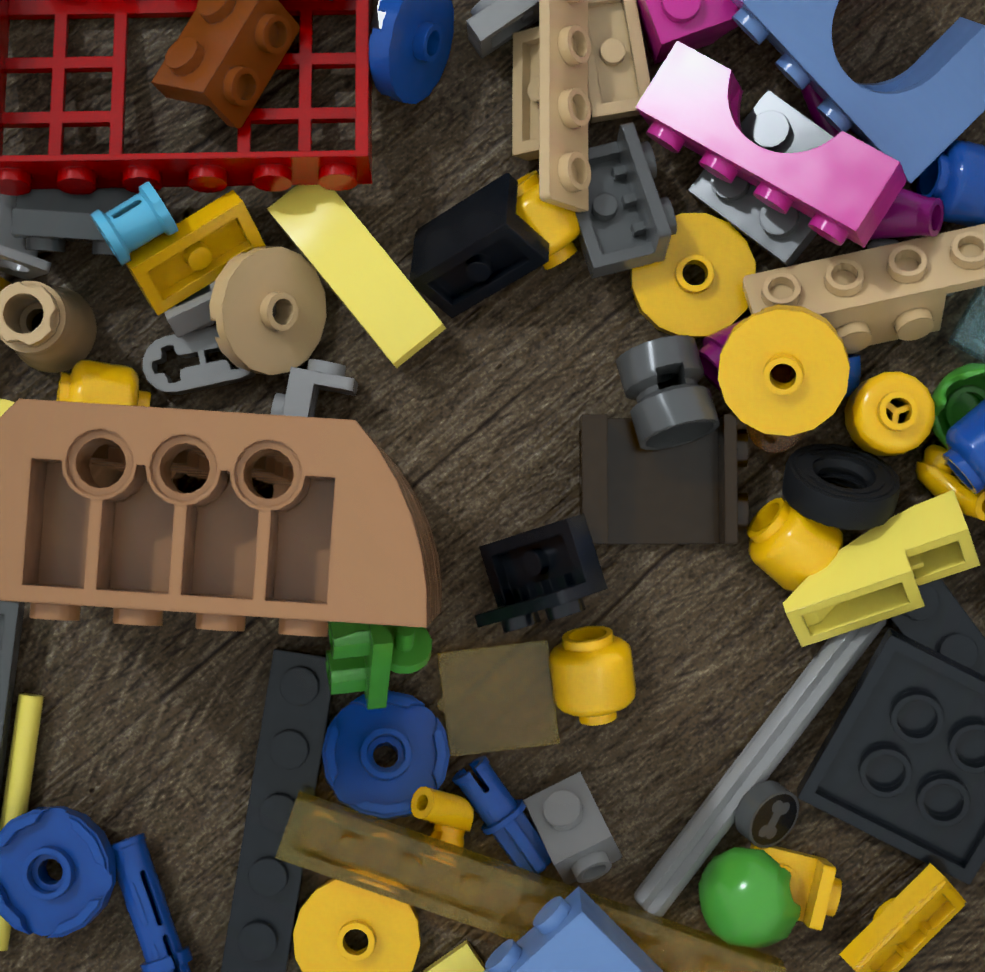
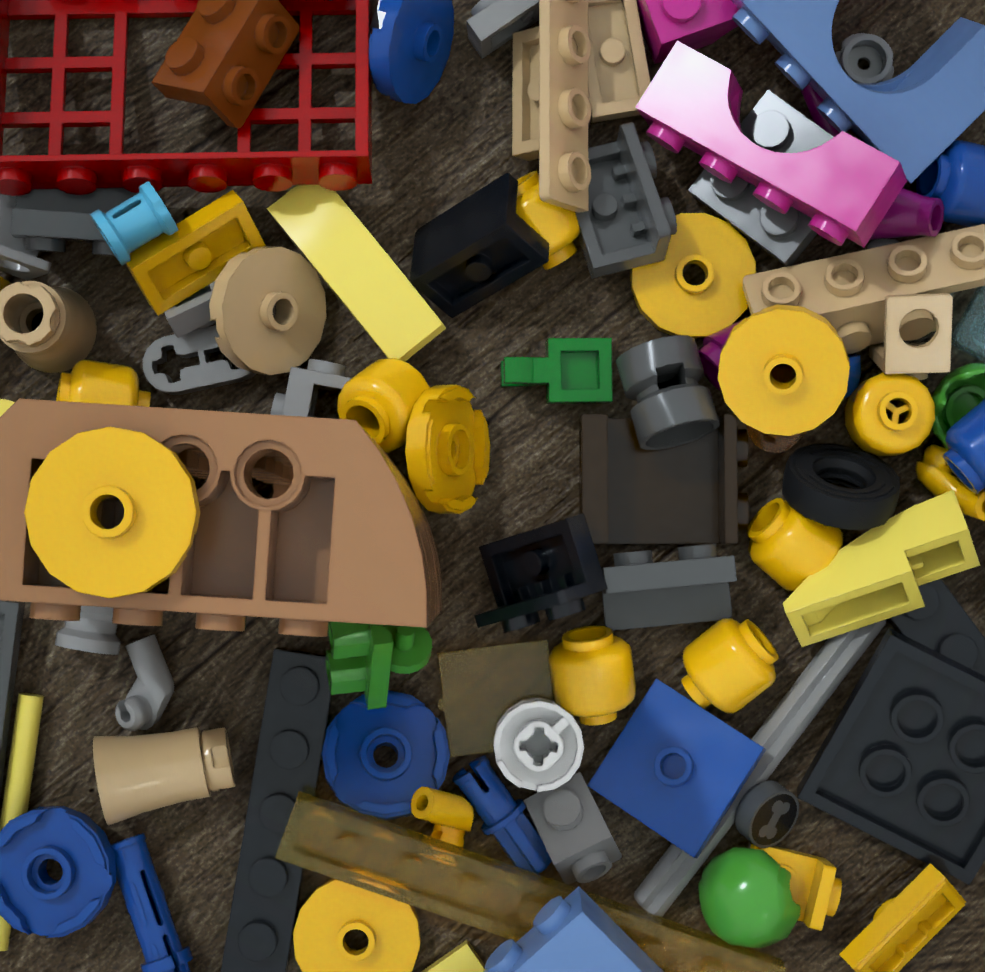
none -> yellow plate [24,426,201,598]
none -> light grey wheel [55,606,121,655]
none -> tan plant [93,727,236,826]
none -> light grey arm [115,634,174,731]
none -> yellow head [337,358,430,453]
none -> yellow plate [405,385,490,514]
none -> white wheel [493,697,584,792]
none -> green plate [500,338,613,404]
none -> blue plate [587,678,766,858]
none -> dark grey bracket [601,544,737,631]
none -> yellow head [681,618,779,714]
none -> light grey plate [835,33,894,83]
none -> tan bracket [869,293,953,380]

